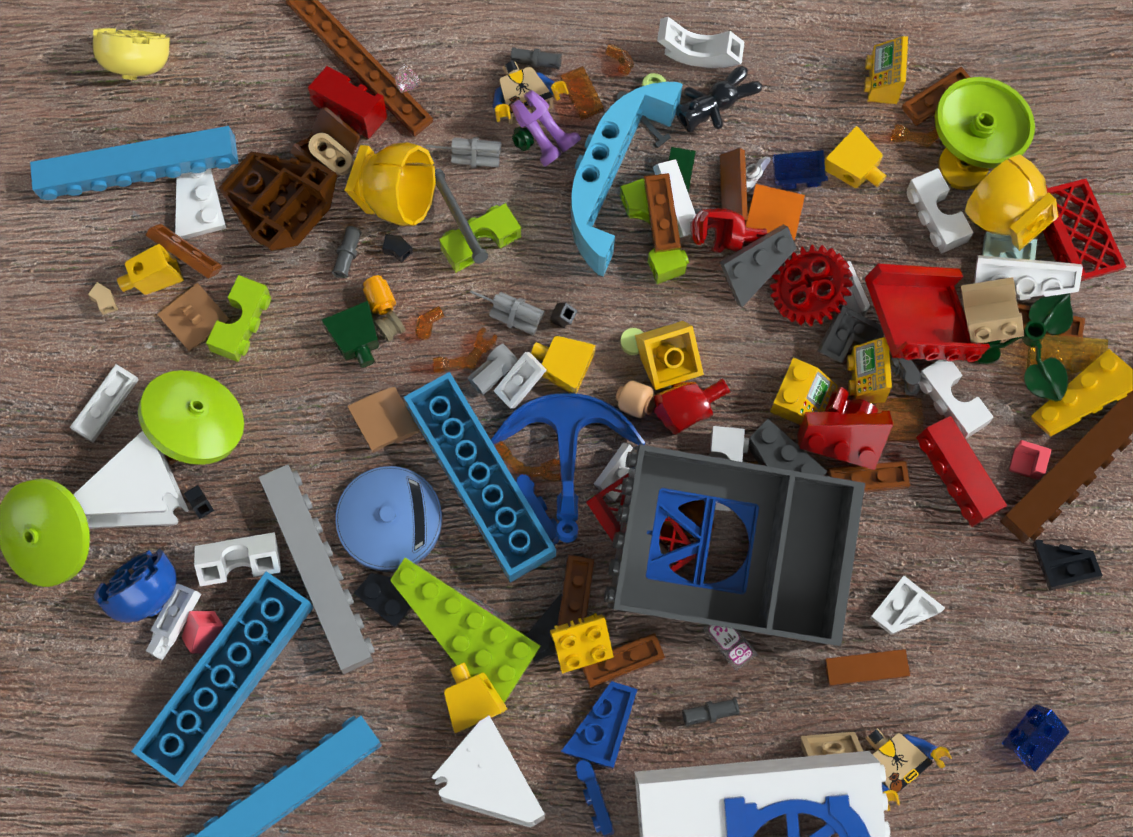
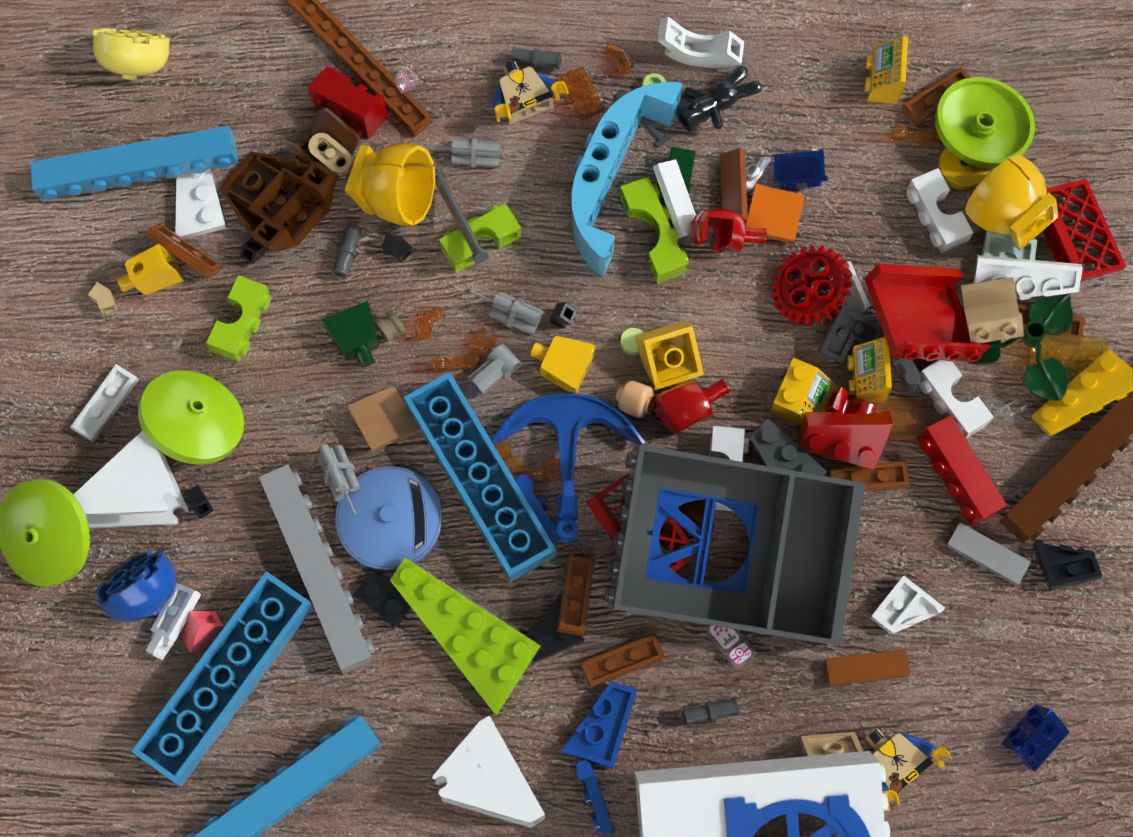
medium nougat piece [157,283,230,352] -> none
white arch [194,532,280,586] -> none
light orange brick [363,275,396,315] -> none
yellow torso [444,662,508,733] -> none
white plate [494,352,546,409] -> none
medium lavender piece [511,90,581,167] -> none
dark green plate [512,126,534,151] -> none
yellow hinge [550,613,614,674] -> none
white plate [594,442,633,501] -> none
dark orange tile [643,173,681,253] -> none
dark grey wing [720,224,797,307] -> none
yellow torso [822,126,887,188] -> none
coral panel [1009,440,1052,480] -> none
none -> black piece [240,237,267,264]
none -> light grey piece [318,444,360,516]
none -> light grey tile [946,522,1030,586]

